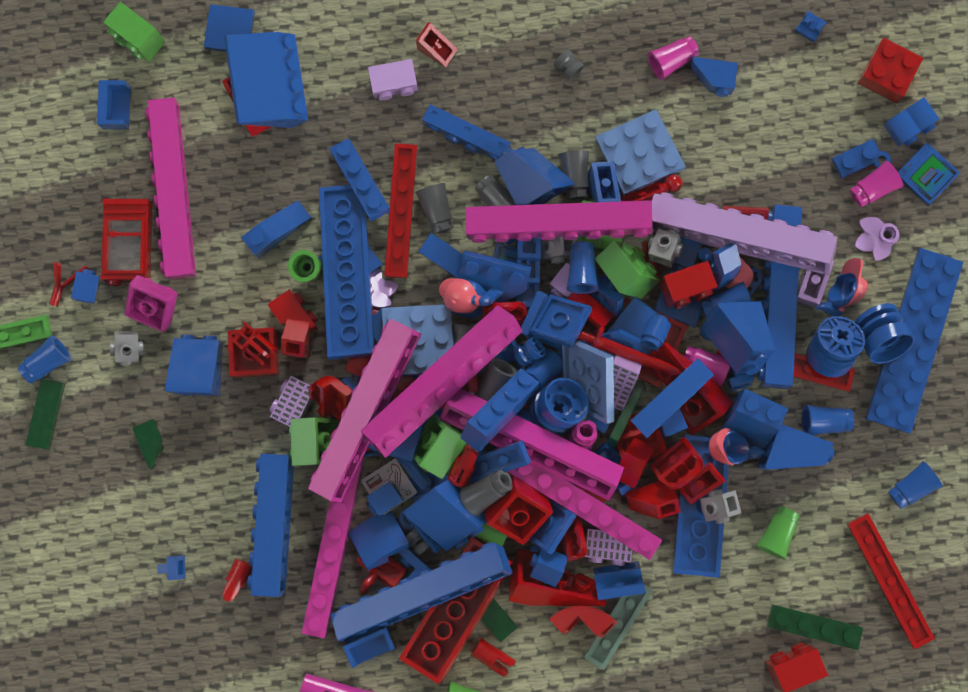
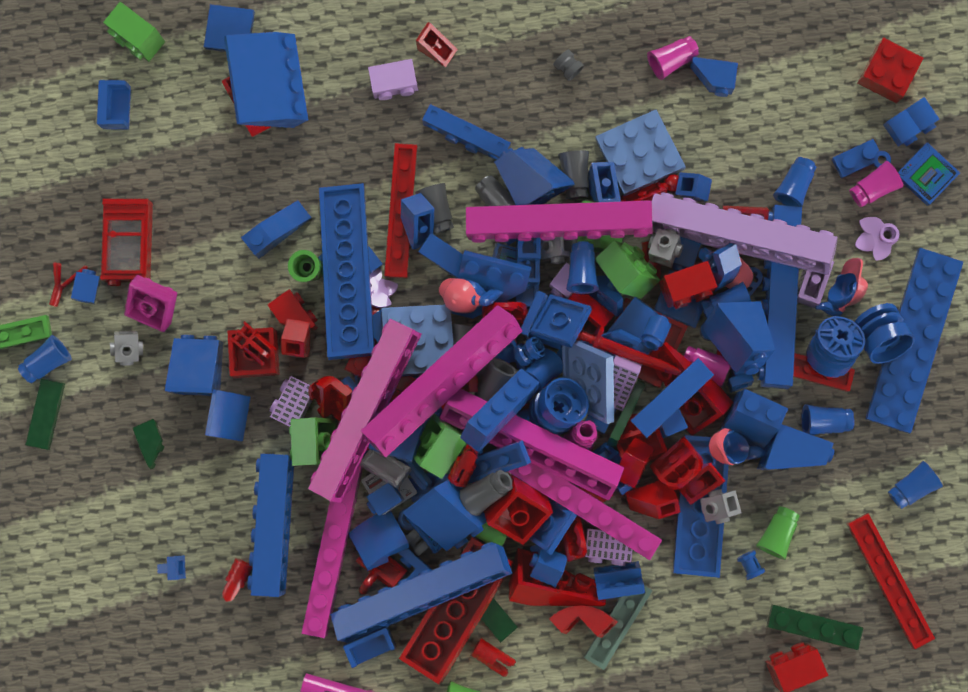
dark pink brick [145,97,197,280] -> none
blue plate [329,138,391,222] -> none
blue tile [795,11,827,43] -> none
none -> blue slope [205,389,251,441]
none -> light grey tile [360,449,411,489]
none -> blue slope [401,193,434,250]
none -> blue brick [675,172,712,202]
none -> blue bush [737,550,766,580]
none -> blue plant [773,157,817,207]

